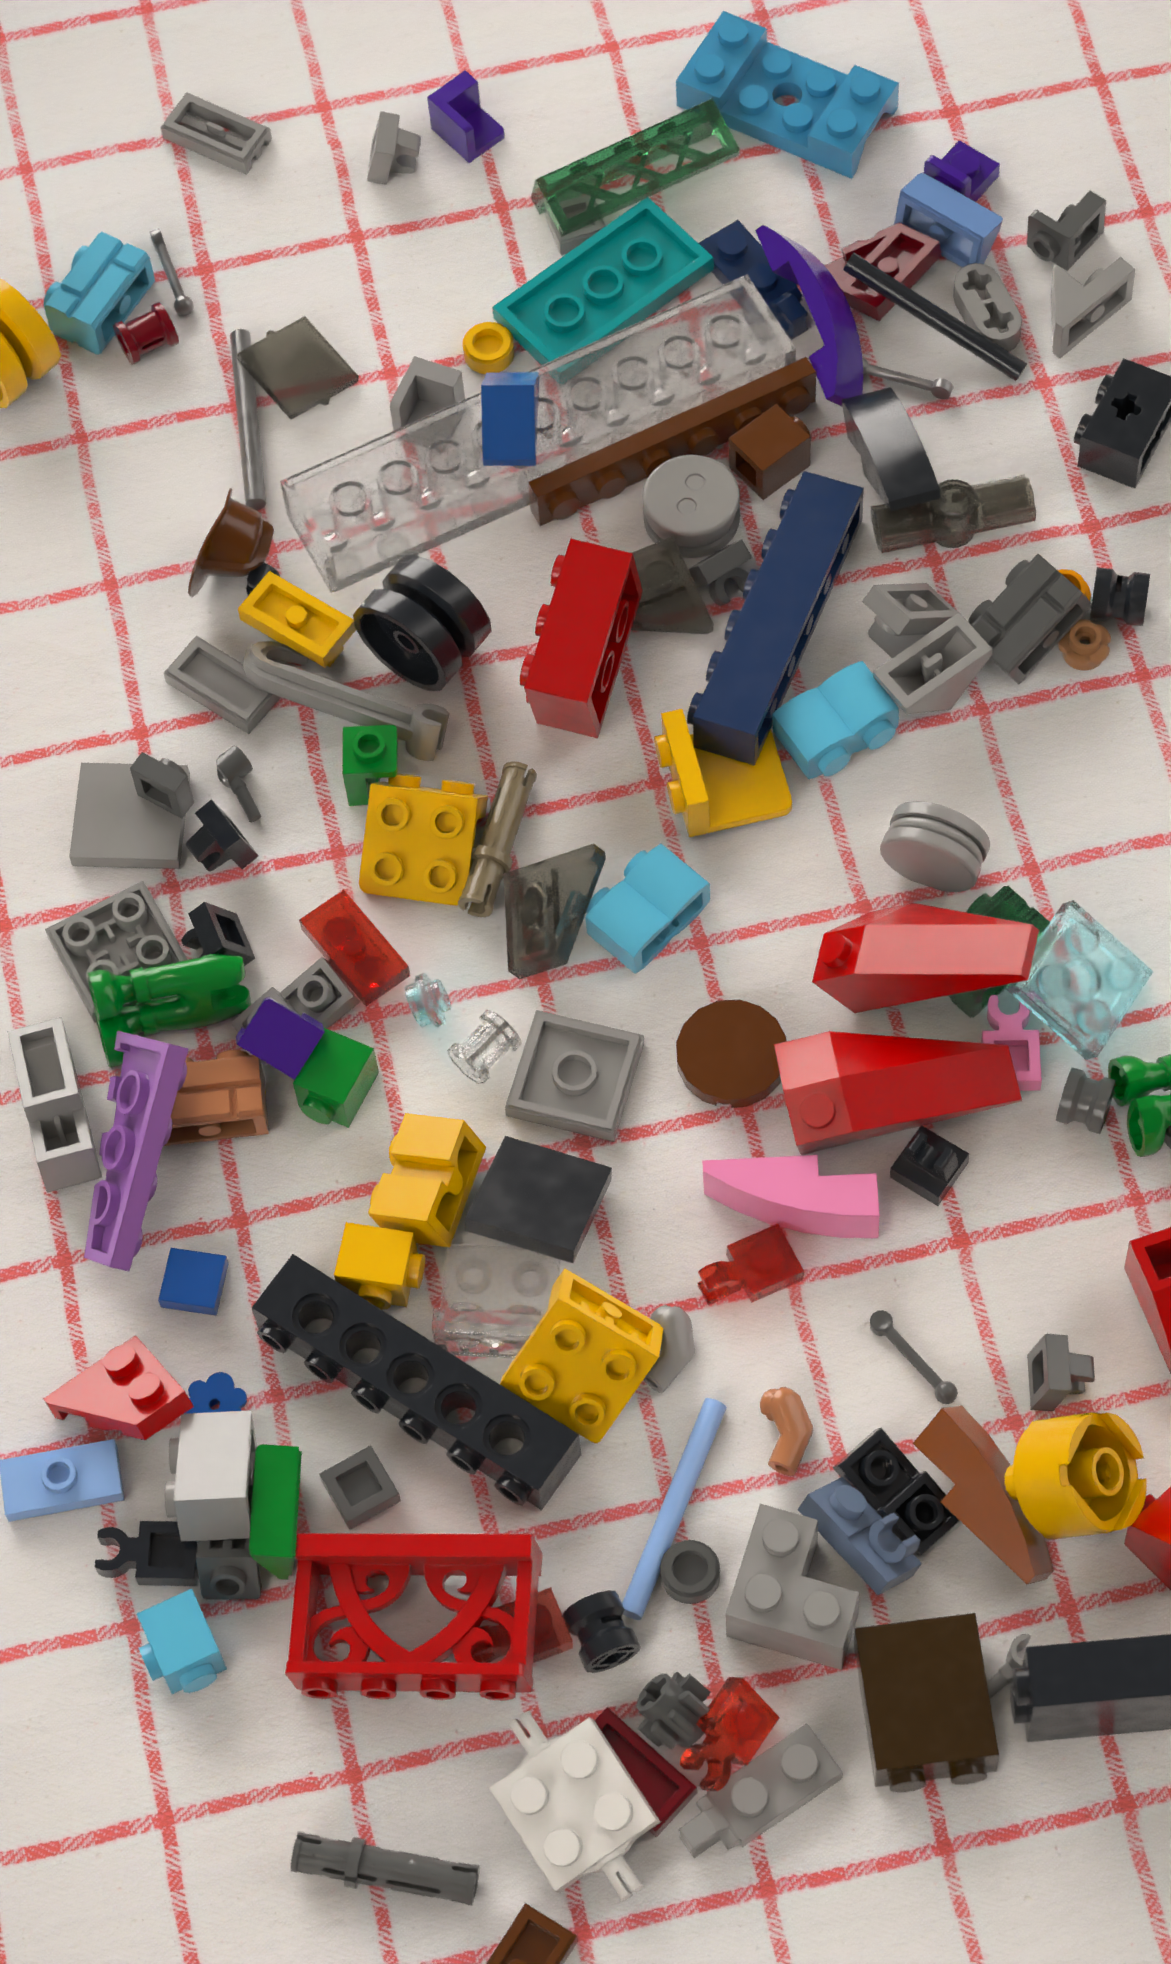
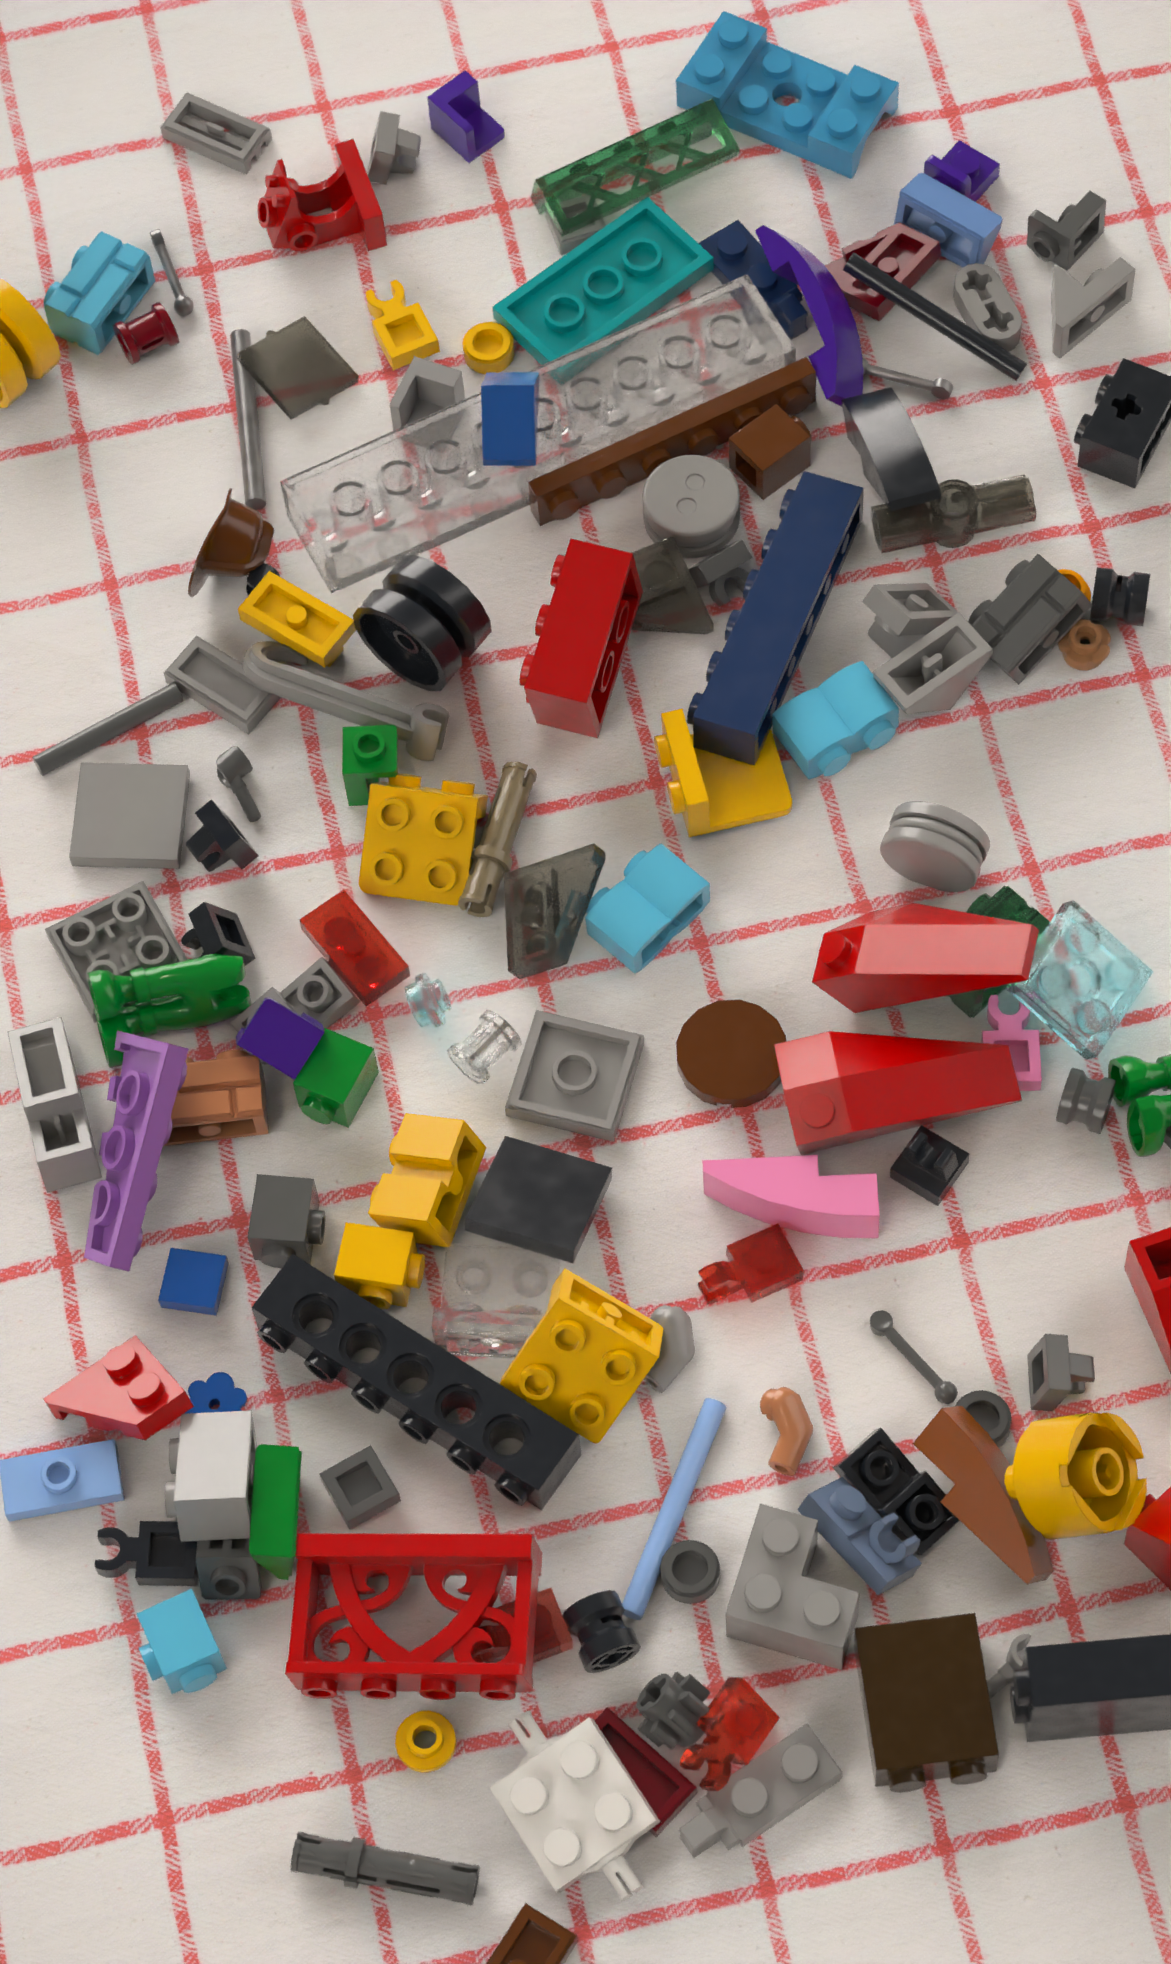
dark grey plate [130,752,194,818] -> none
none -> dark grey bar [32,682,184,776]
none -> dark grey brick [247,1174,326,1268]
none -> red tile [257,139,387,252]
none -> yellow plate [366,279,440,370]
none -> yellow plate [395,1711,456,1772]
none -> dark grey tile [955,1390,1011,1448]

